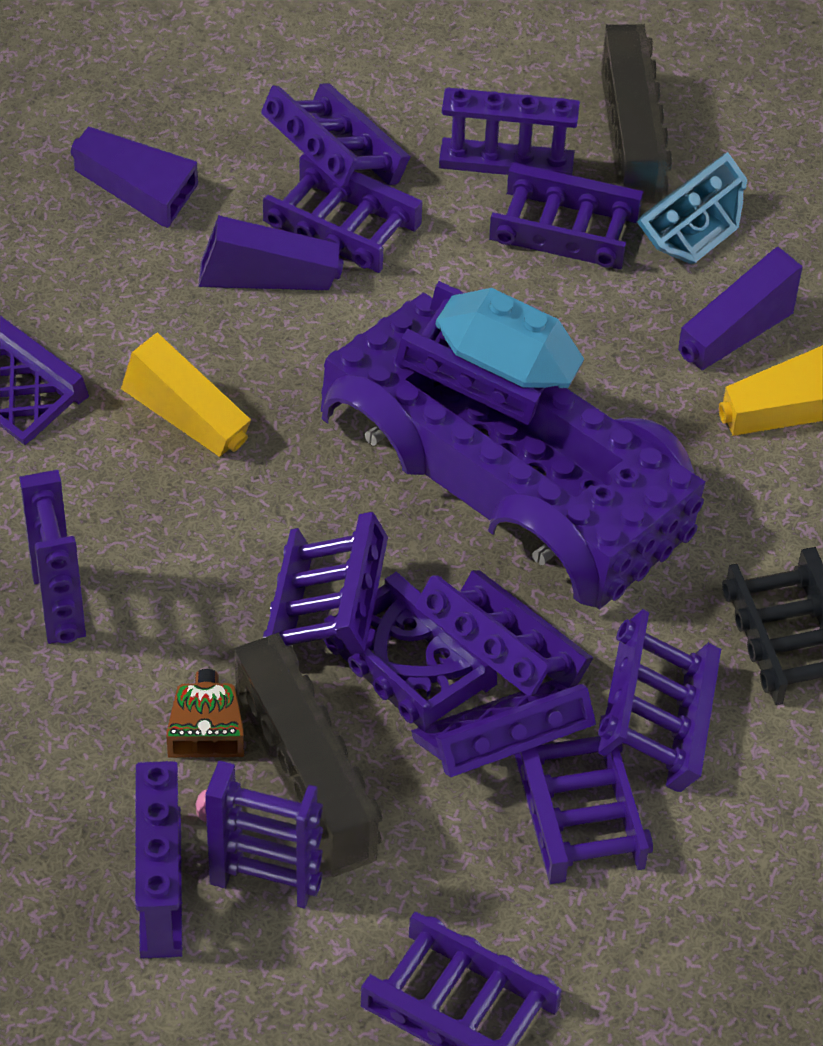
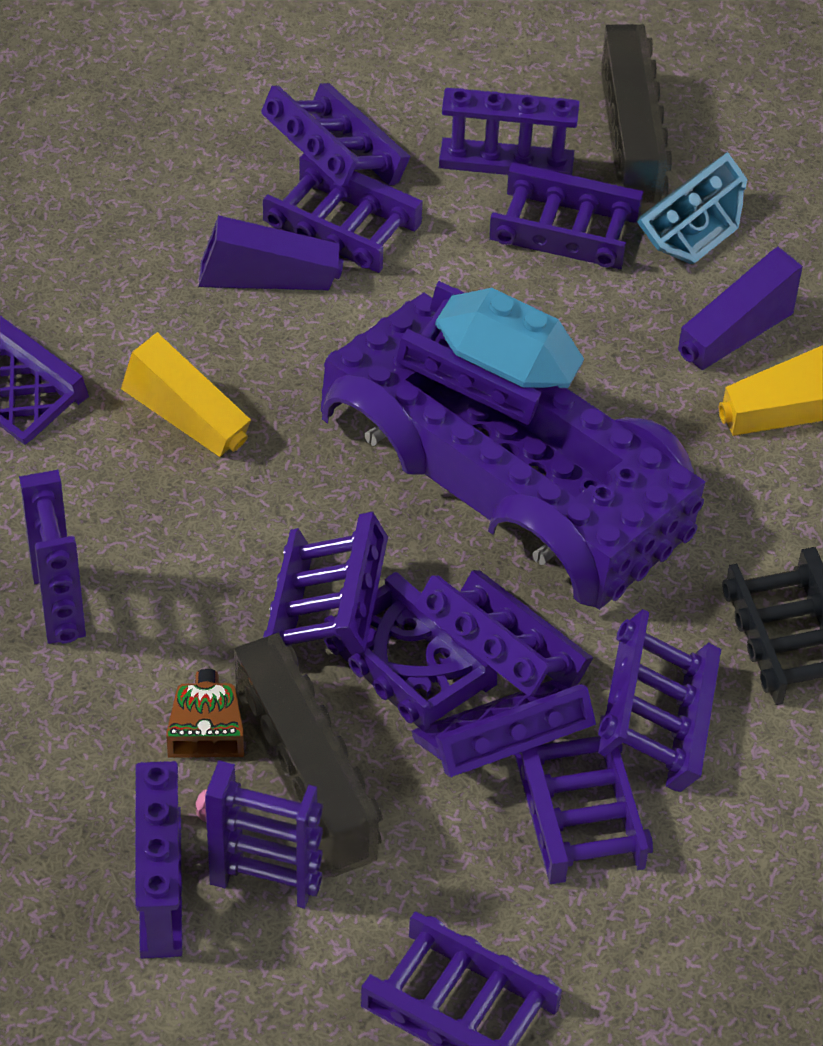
dark purple slope [71,126,198,228] -> none

